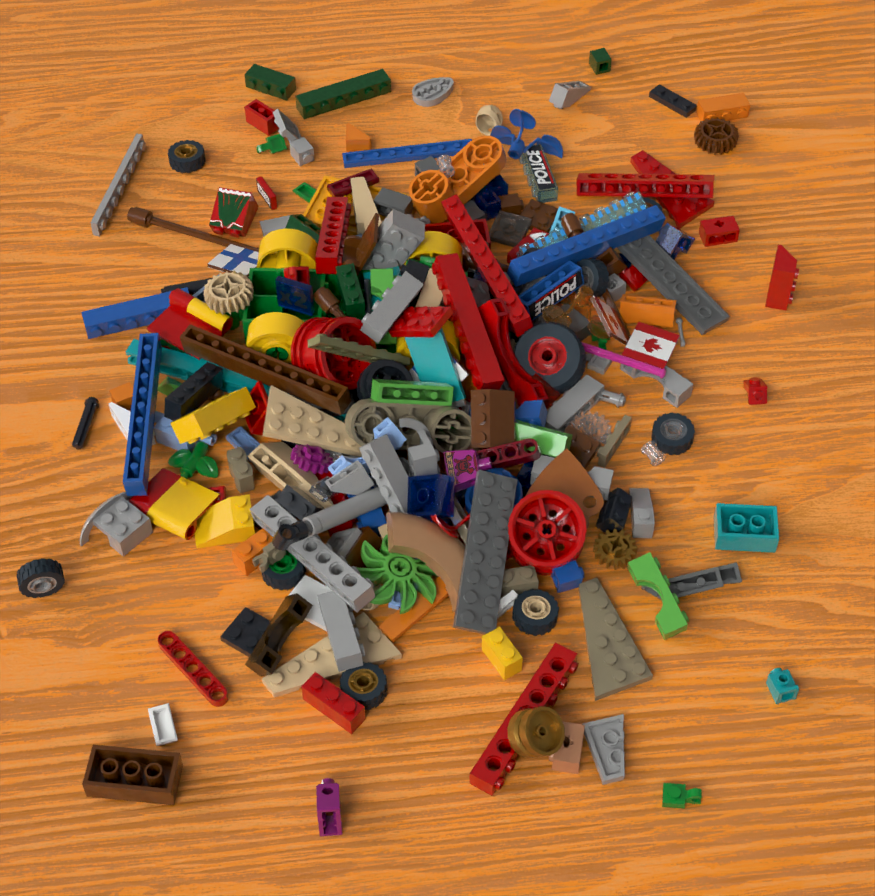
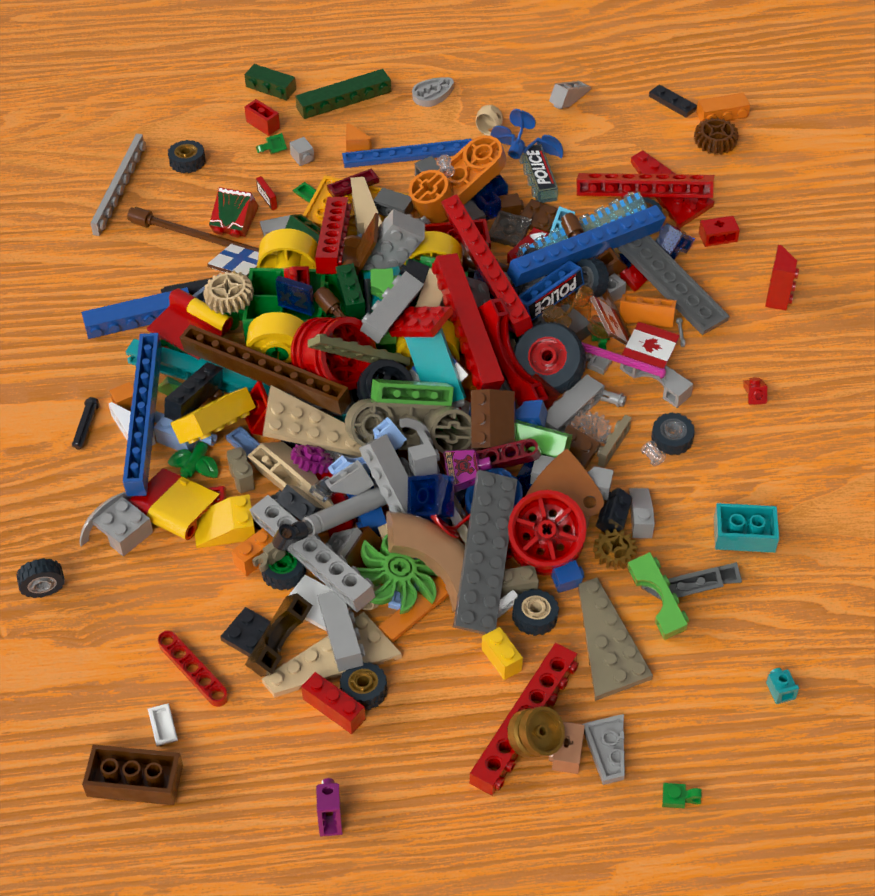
light grey plate [273,108,302,142] -> none
dark green brick [589,48,612,75] -> none

